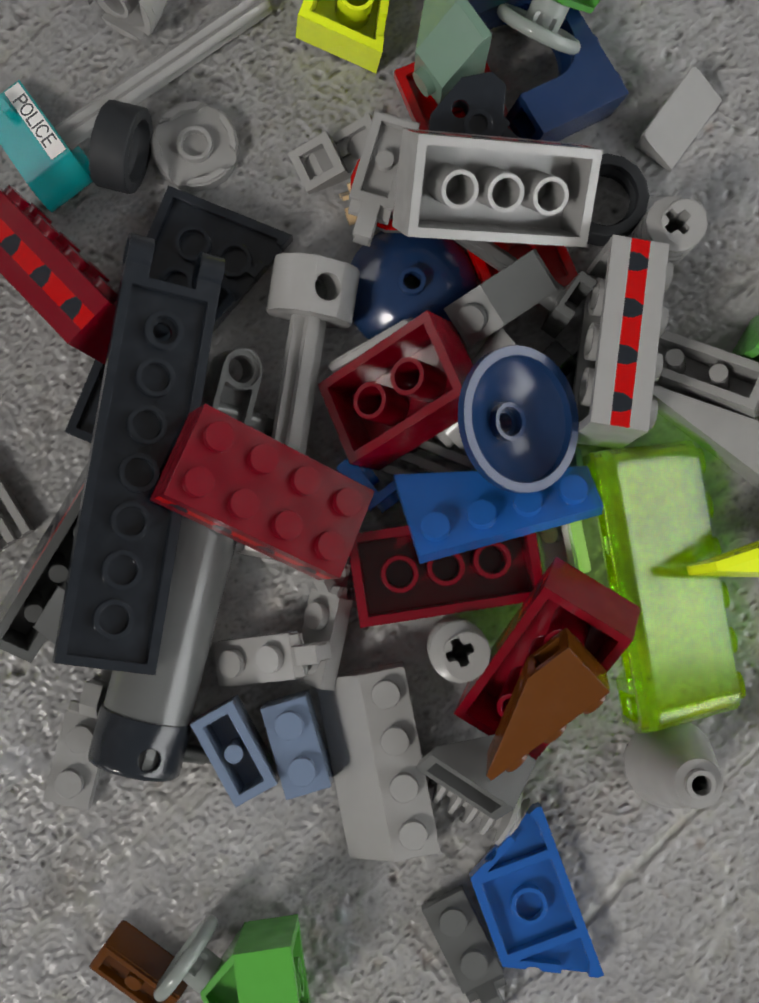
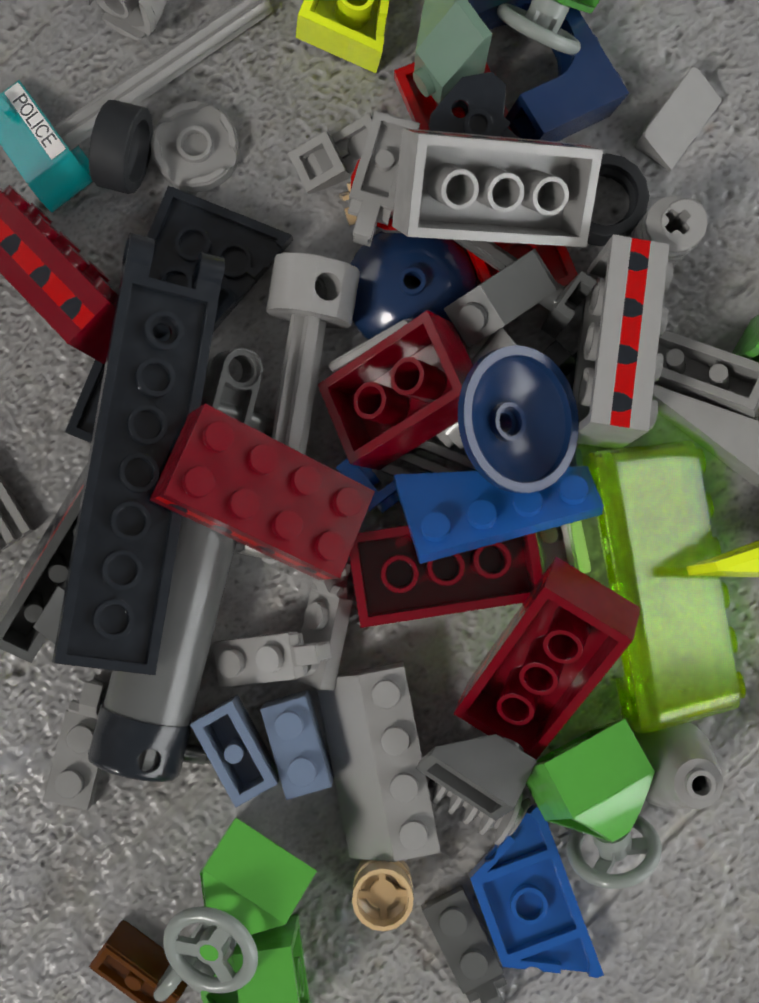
light grey piece [426,617,491,683] -> none
reddish brown slope [486,627,610,781] -> none
none -> bright green piece [163,818,317,993]
none -> tan wheel [352,859,414,931]
none -> bright green piece [526,719,662,889]

